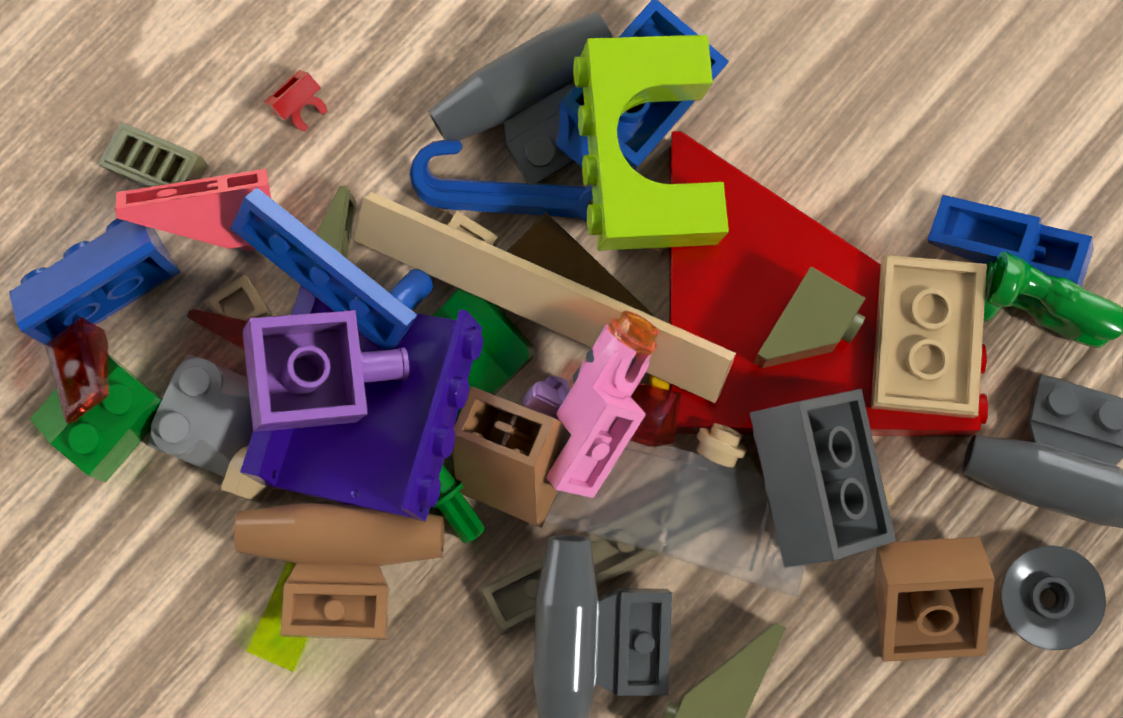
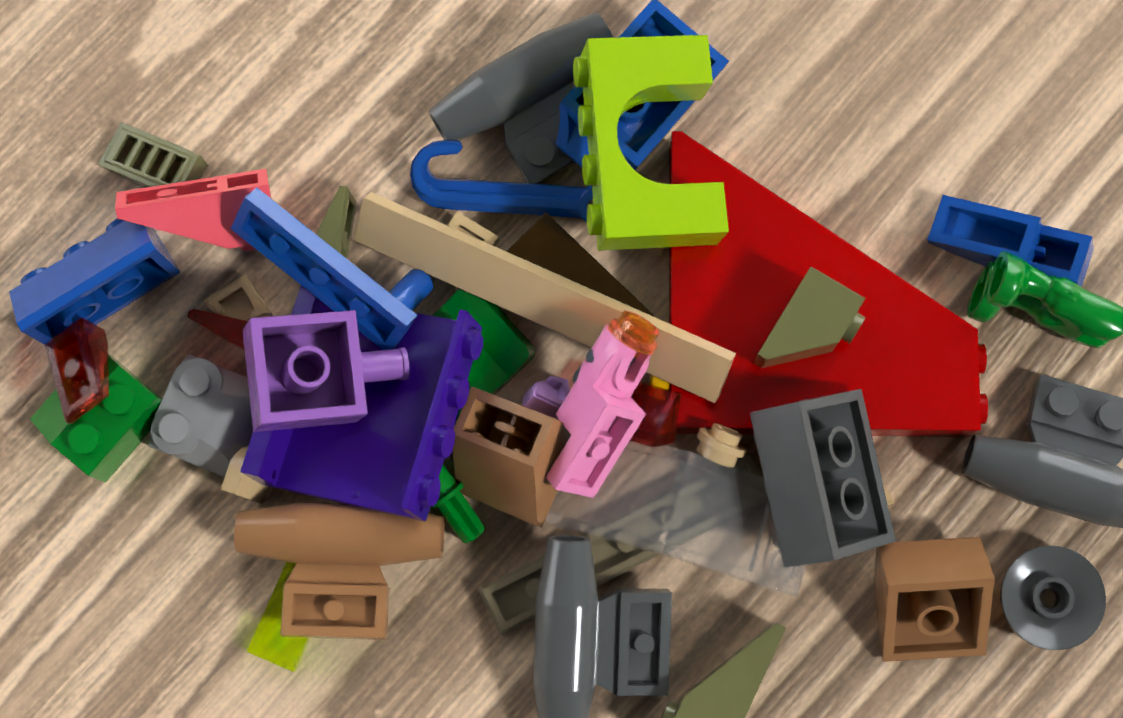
red tile [263,70,328,132] -> none
tan tile [871,255,987,418] -> none

